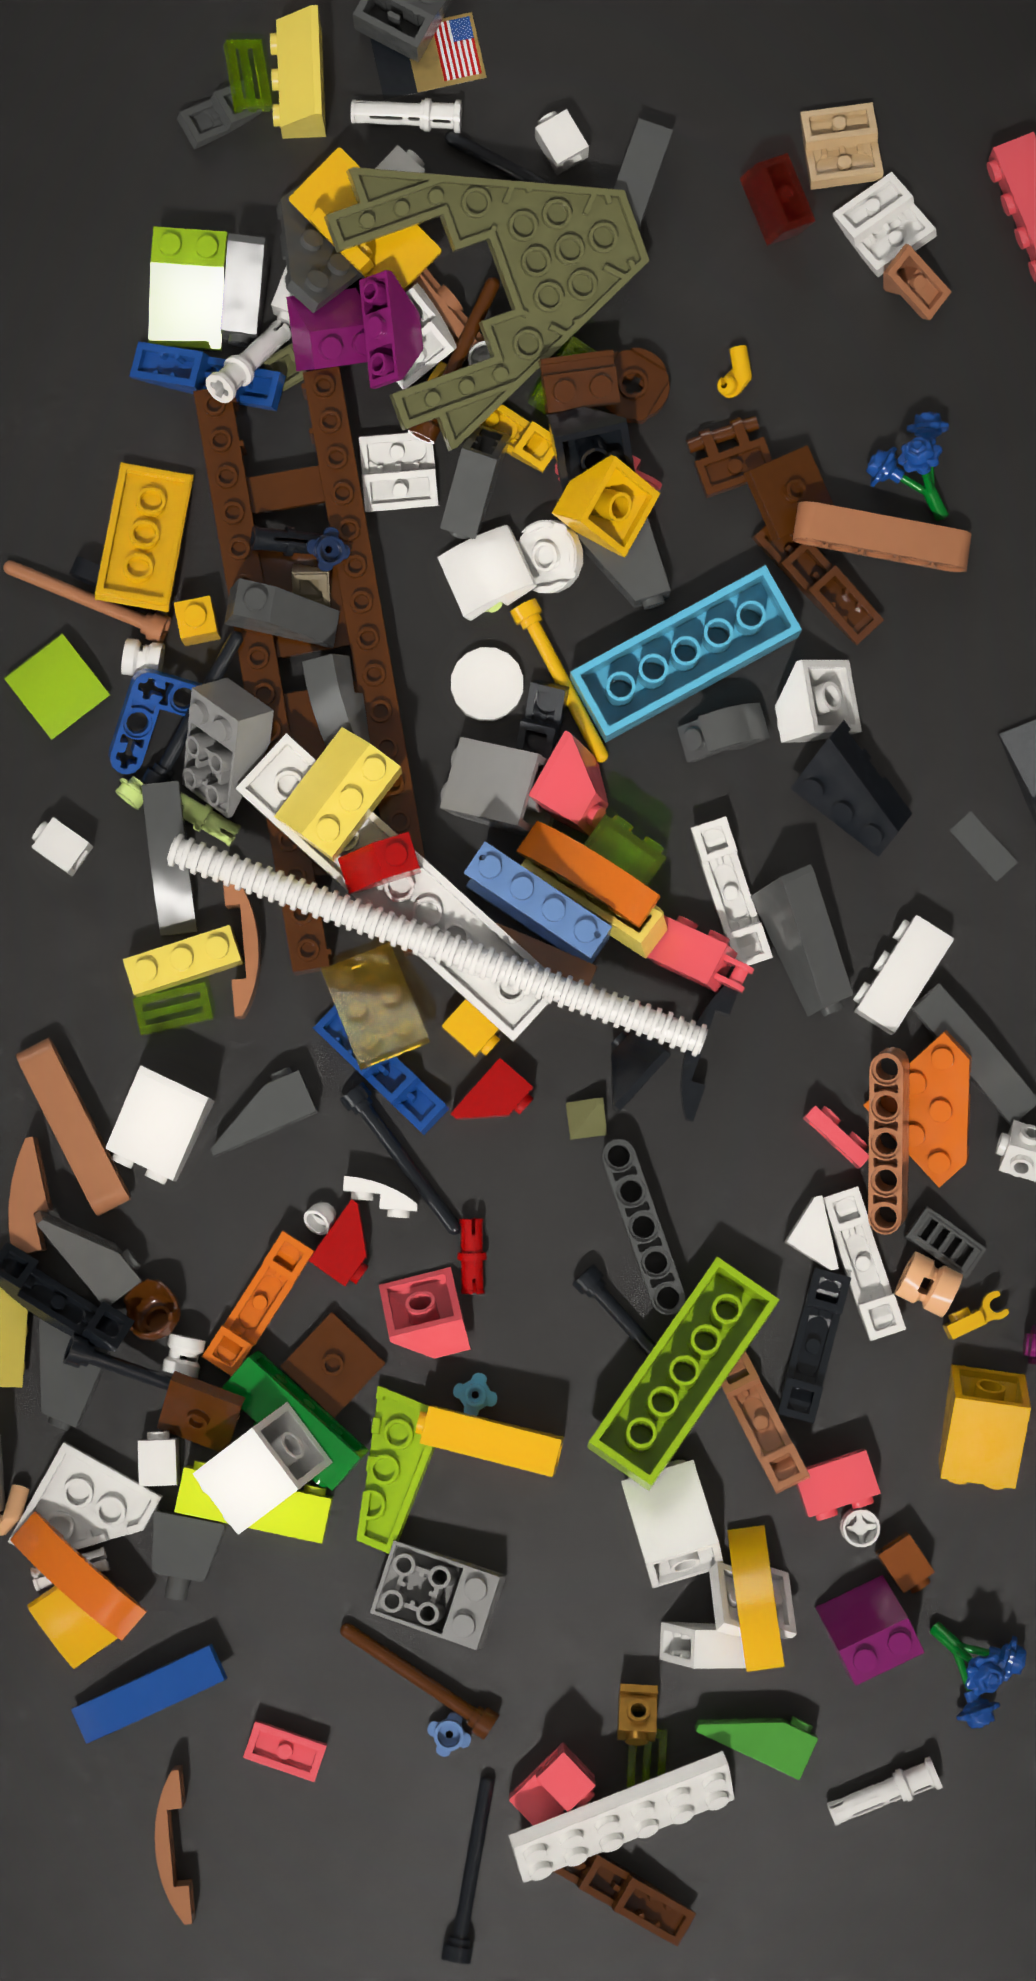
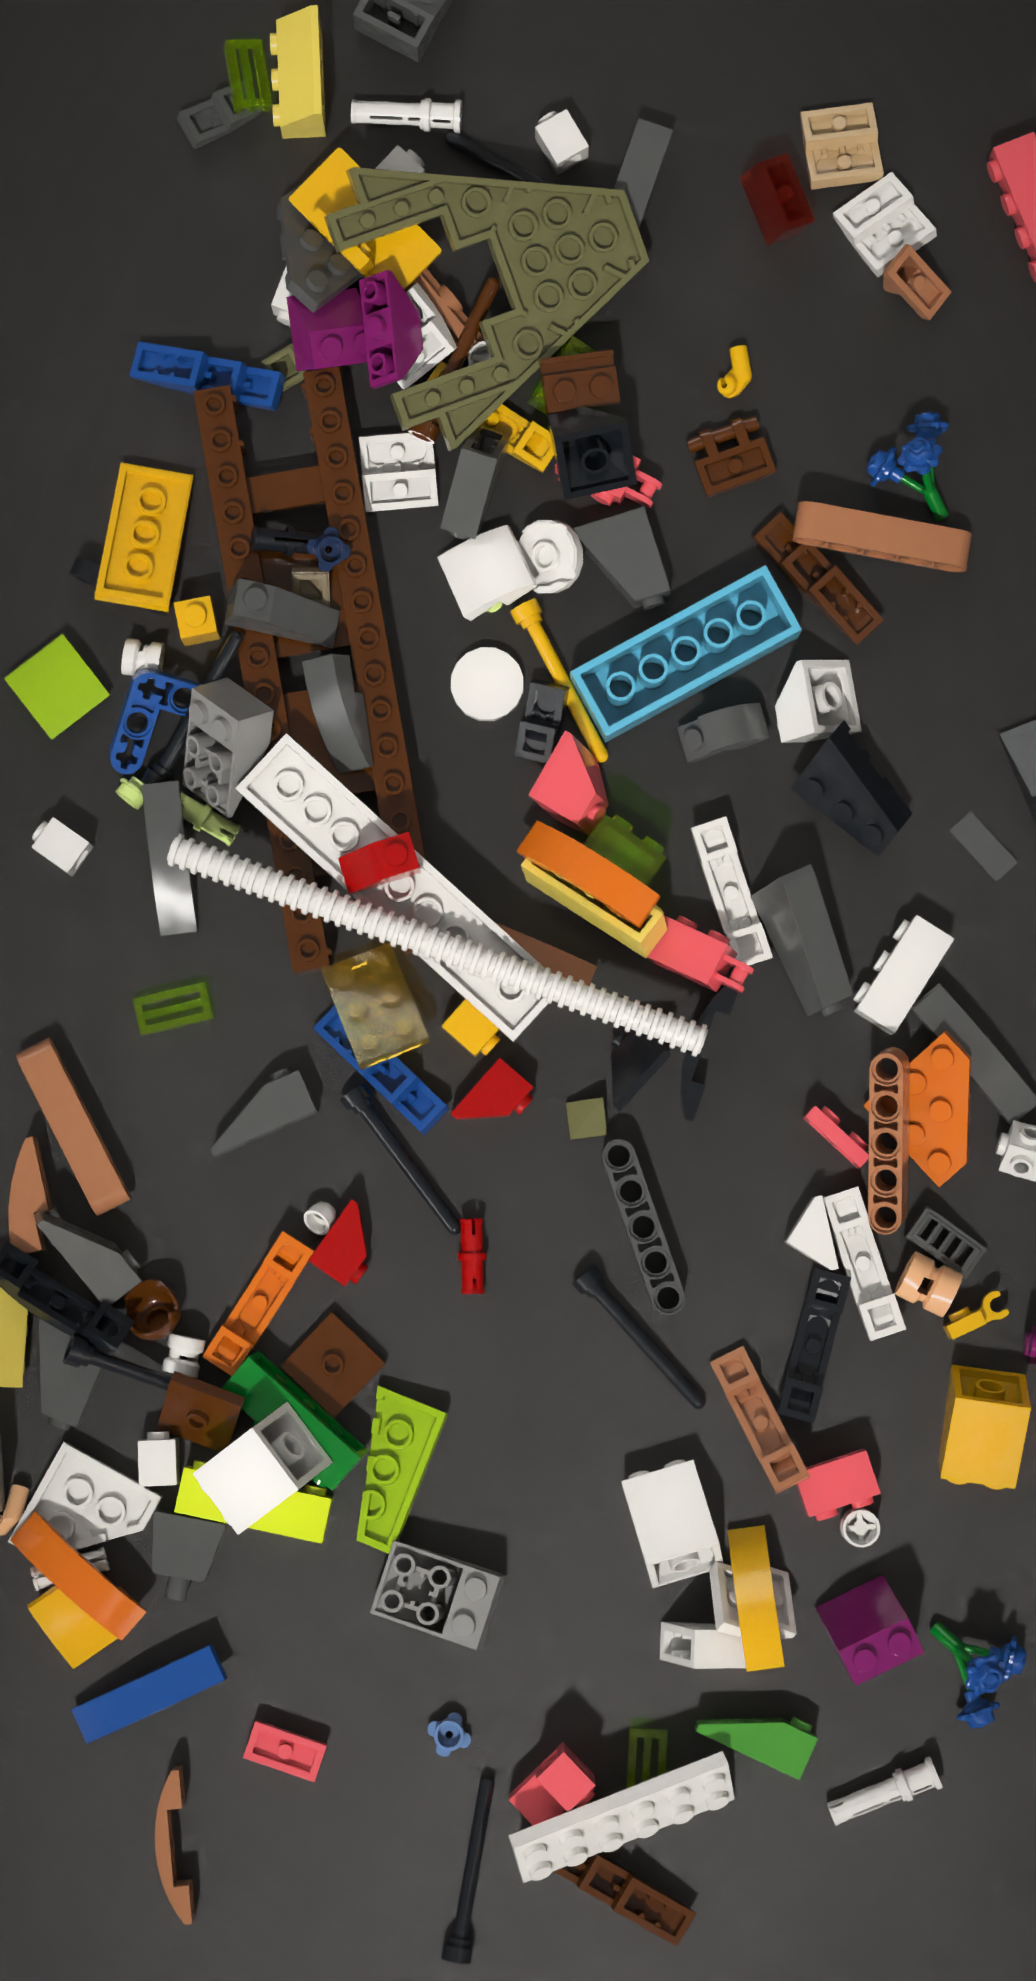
nougat piece [3,560,171,643] -> none
white slope [105,1065,215,1185] -> none
light yellow brick [123,925,244,998] -> none
slope [148,226,228,351] -> none
white pin [206,320,292,403] -> none
slope [220,233,271,347] -> none
nougat slope [223,881,261,1019] -> none
light yellow slope [274,727,402,862] -> none
reddish brown piece [340,1623,500,1740] -> none
white slope [343,1176,418,1218] -> none
sticker [370,12,487,100] -> none
coral slope [379,1267,471,1359] -> none
yellow slope [415,1405,565,1477] -> none
light grey slope [440,737,554,836] -> none
medium azure plate [453,1373,497,1416] -> none
medium blue panel [464,842,612,964] -> none
yellow slope [552,455,661,557] -> none
lime brick [587,1257,780,1491] -> none
reddish brown plate [603,348,670,424] -> none
pearl gold brick [617,1684,658,1746] -> none
reddish brown plate [743,445,834,541] -> none
dark orange brick [875,1531,935,1594] -> none

